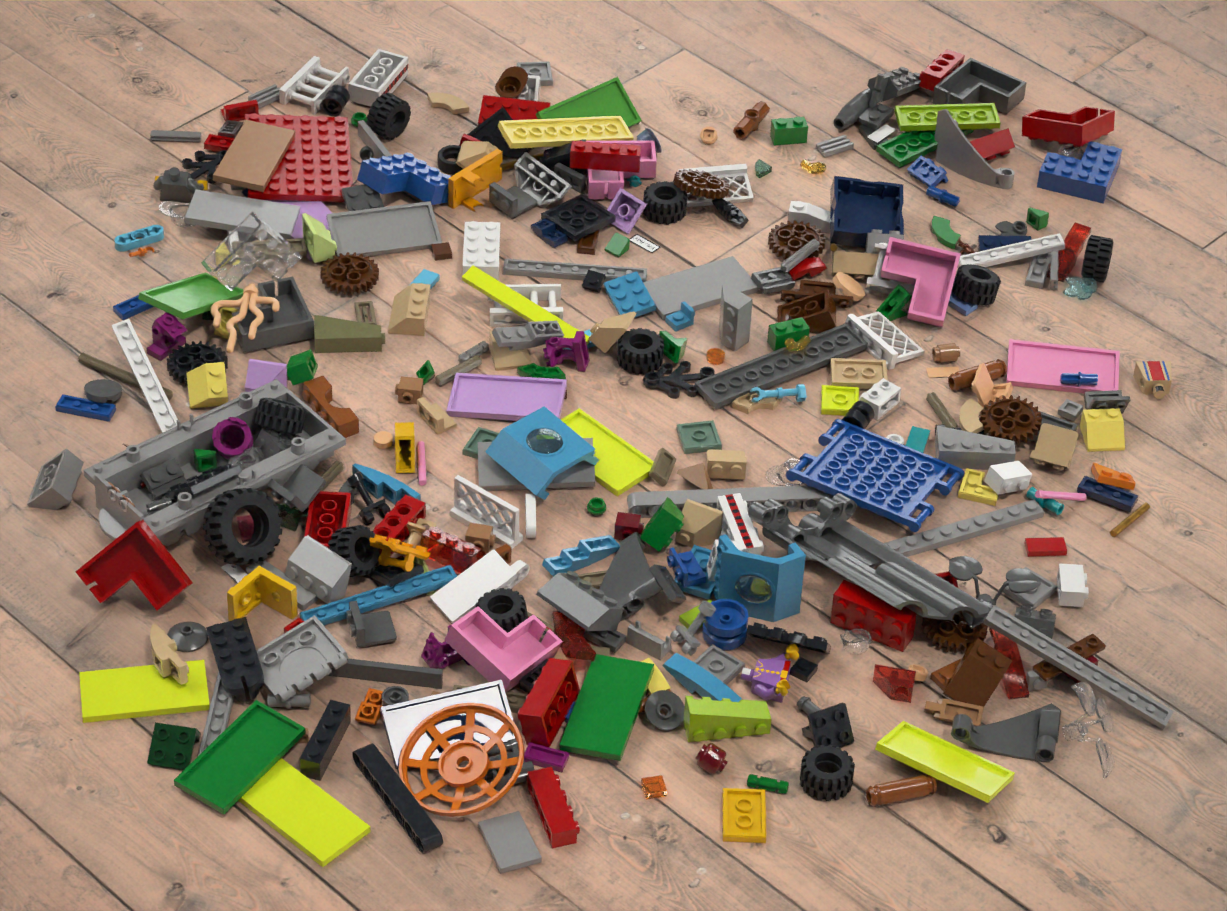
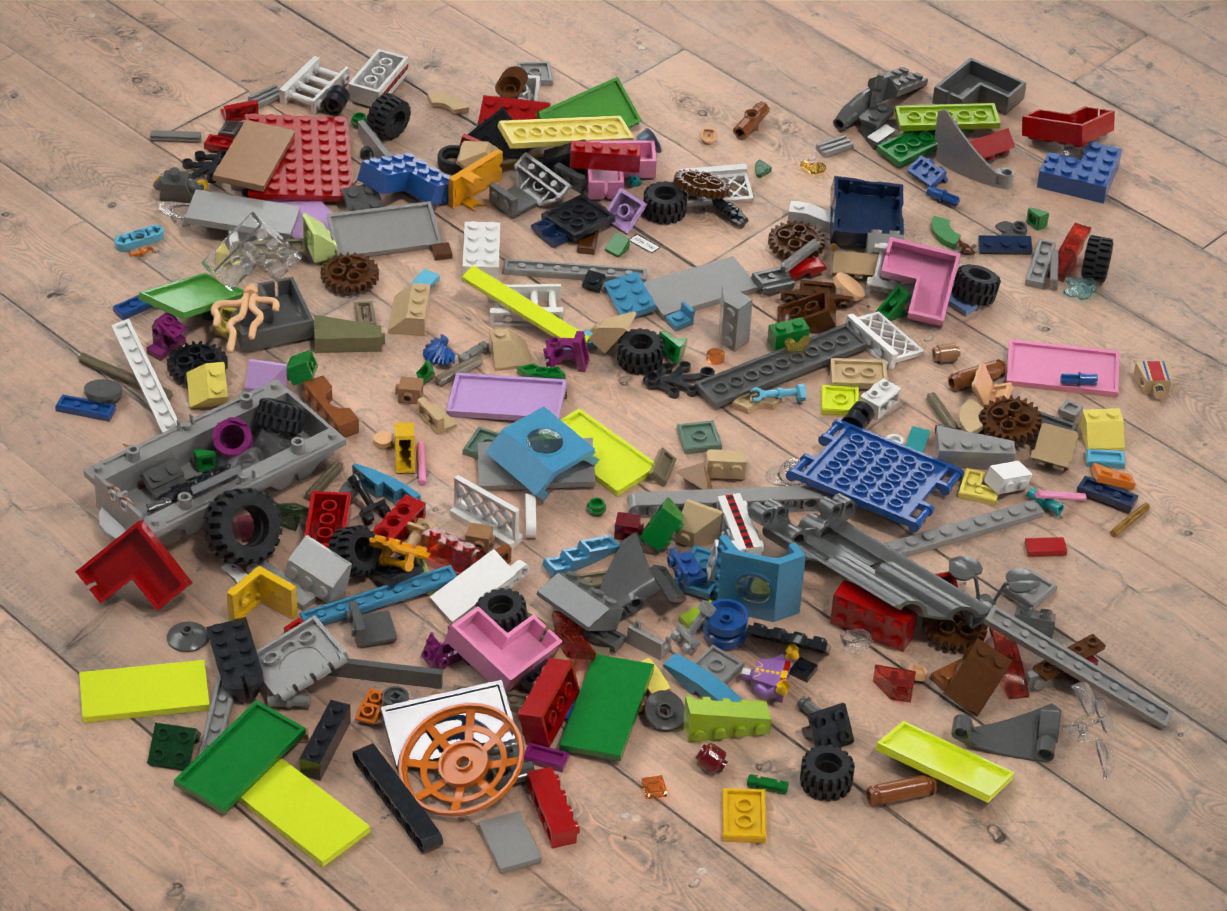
light grey slope [27,448,84,510] -> none
tan slope [150,624,189,685] -> none
dark grey bracket [267,464,326,513] -> none
light grey slope [492,321,564,351] -> none
green brick [770,117,808,146] -> none
red brick [919,49,965,91] -> none
medium nougat hinge [924,698,984,727] -> none
light nougat sticker [926,366,960,378] -> none
white tile [959,233,1065,267] -> none
white brick [1057,564,1089,607] -> none
dark grey bracket [1083,390,1131,414] -> none
none -> blue hair [423,334,455,365]
none -> medium azure tile [1085,449,1125,469]

